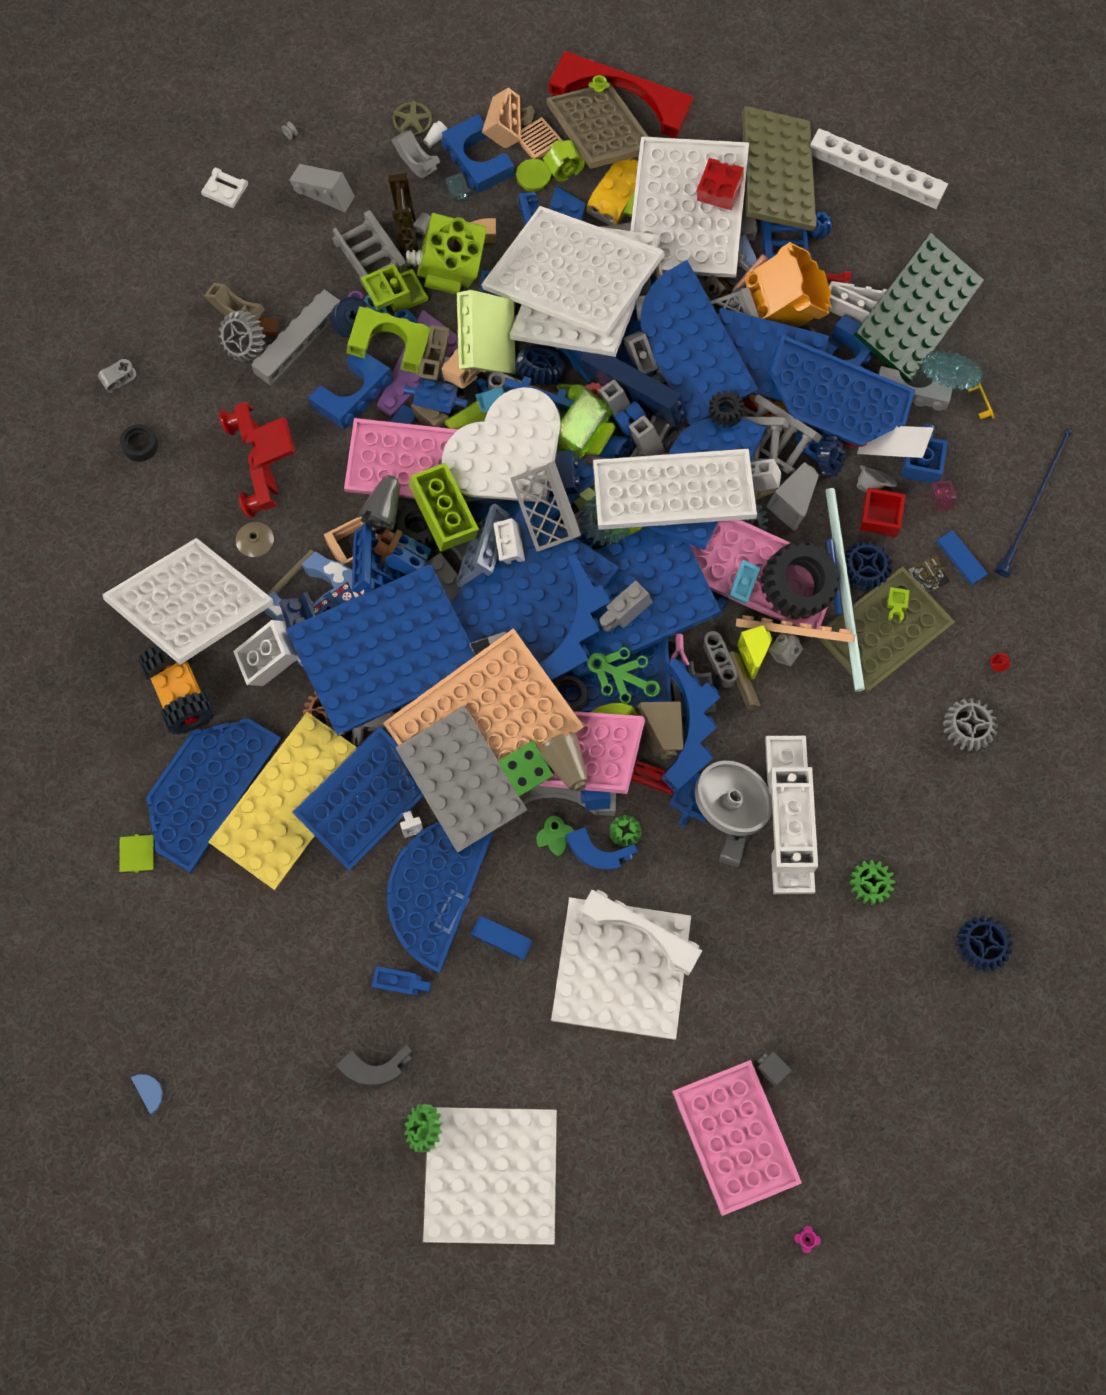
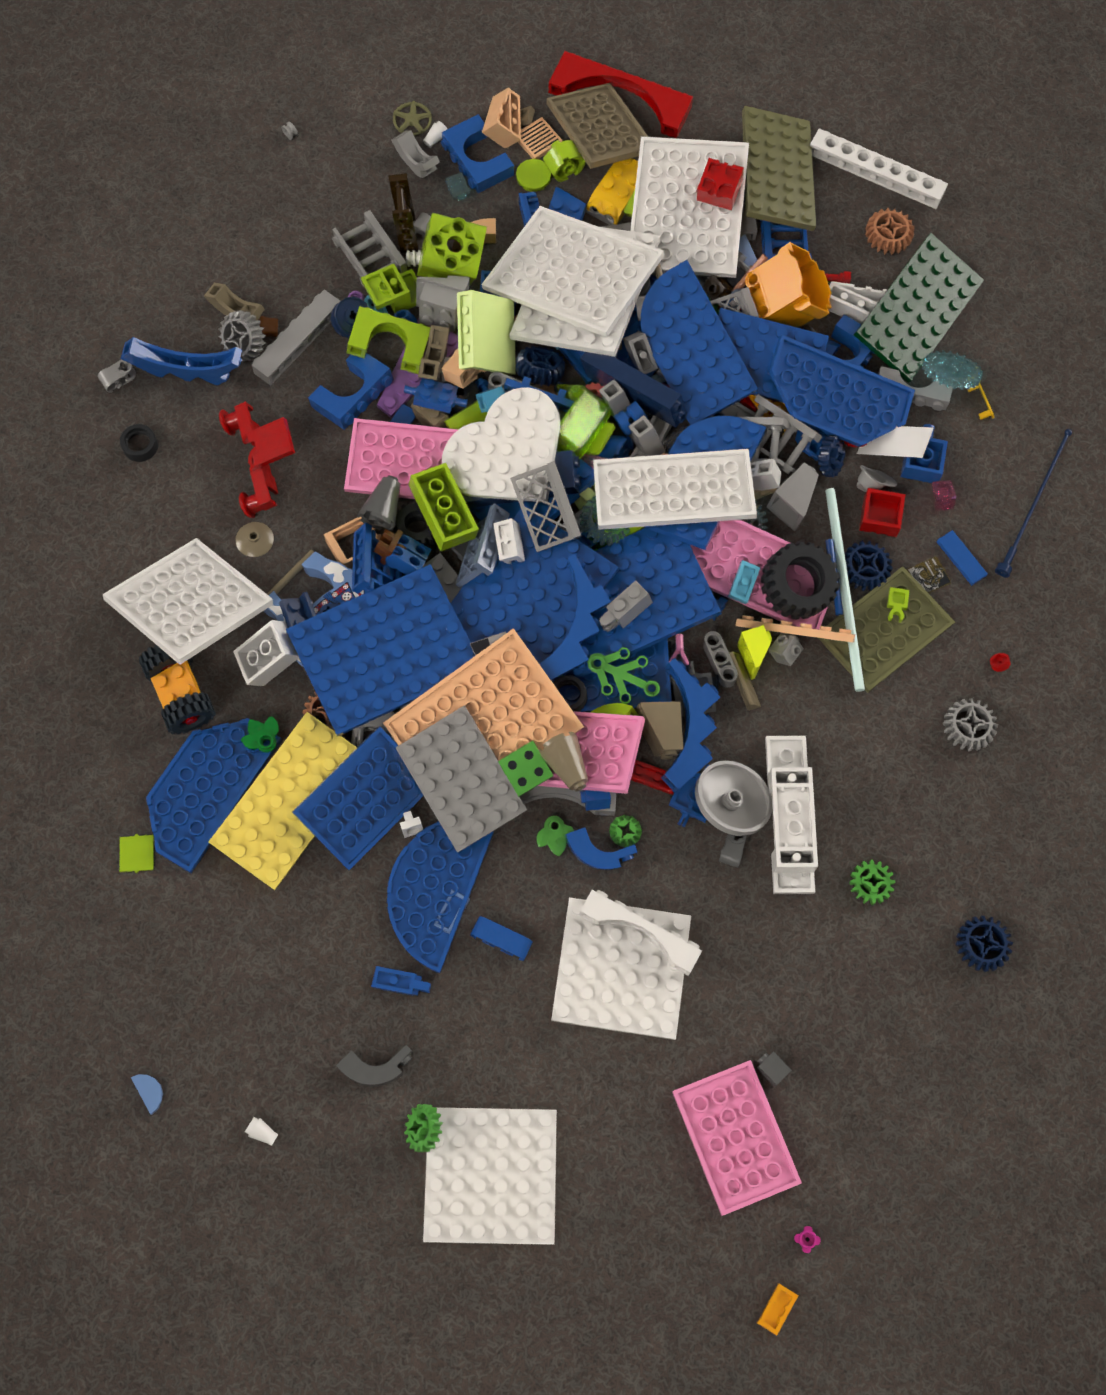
white plate [201,167,248,208] -> none
light grey wedge [289,164,355,212] -> none
lime plate [589,76,610,92] -> none
black tyre [709,390,744,428] -> none
blue piece [807,211,832,239] -> none
none -> blue arch [121,337,242,385]
none -> green plate [241,716,279,753]
none -> white cone [245,1117,278,1146]
none -> light grey piece [416,276,470,332]
none -> light orange plate [757,1283,798,1336]
none -> nougat gear [865,208,914,255]

